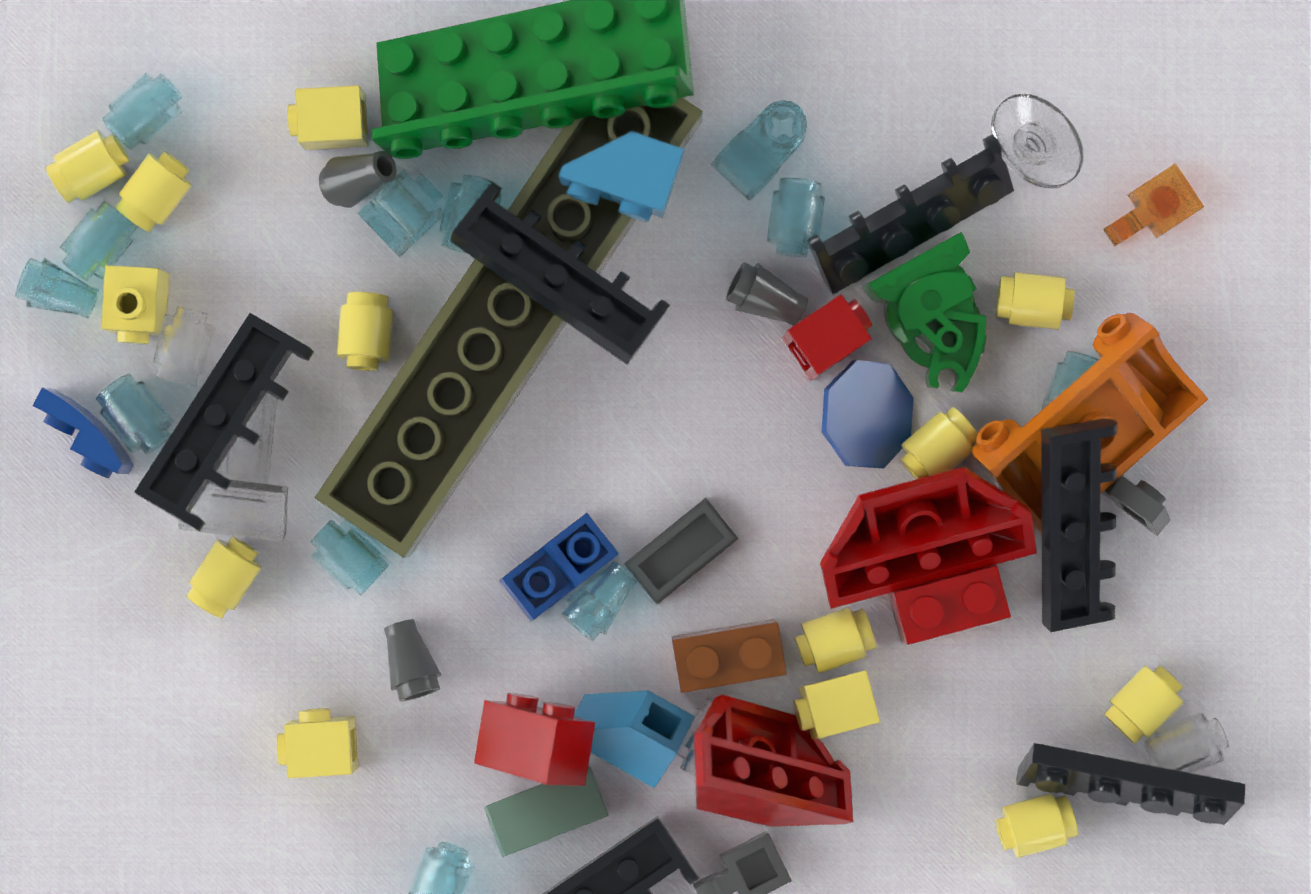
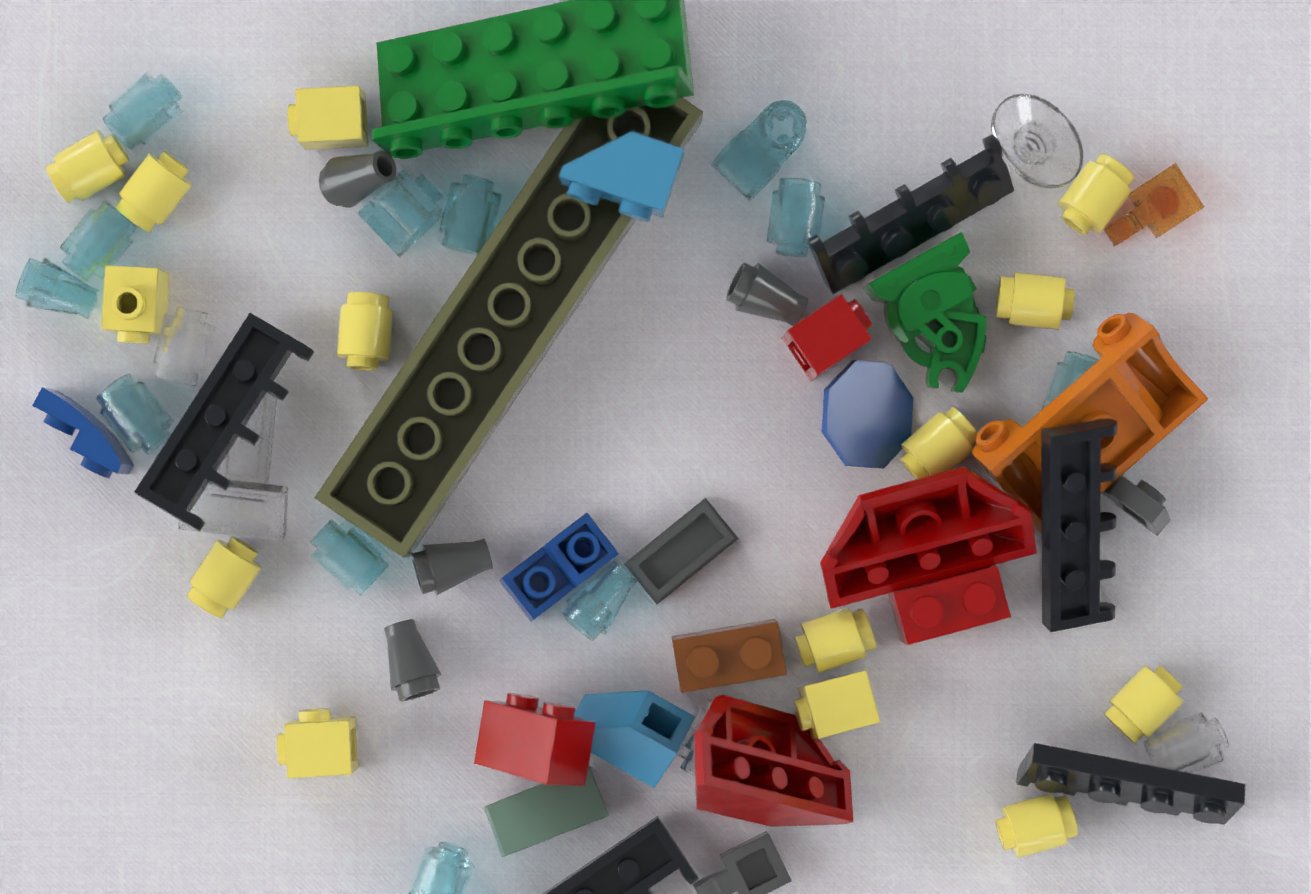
black hinge [449,182,670,365] -> none
none -> dark grey cone [411,539,493,595]
none -> light yellow brick [1058,154,1134,235]

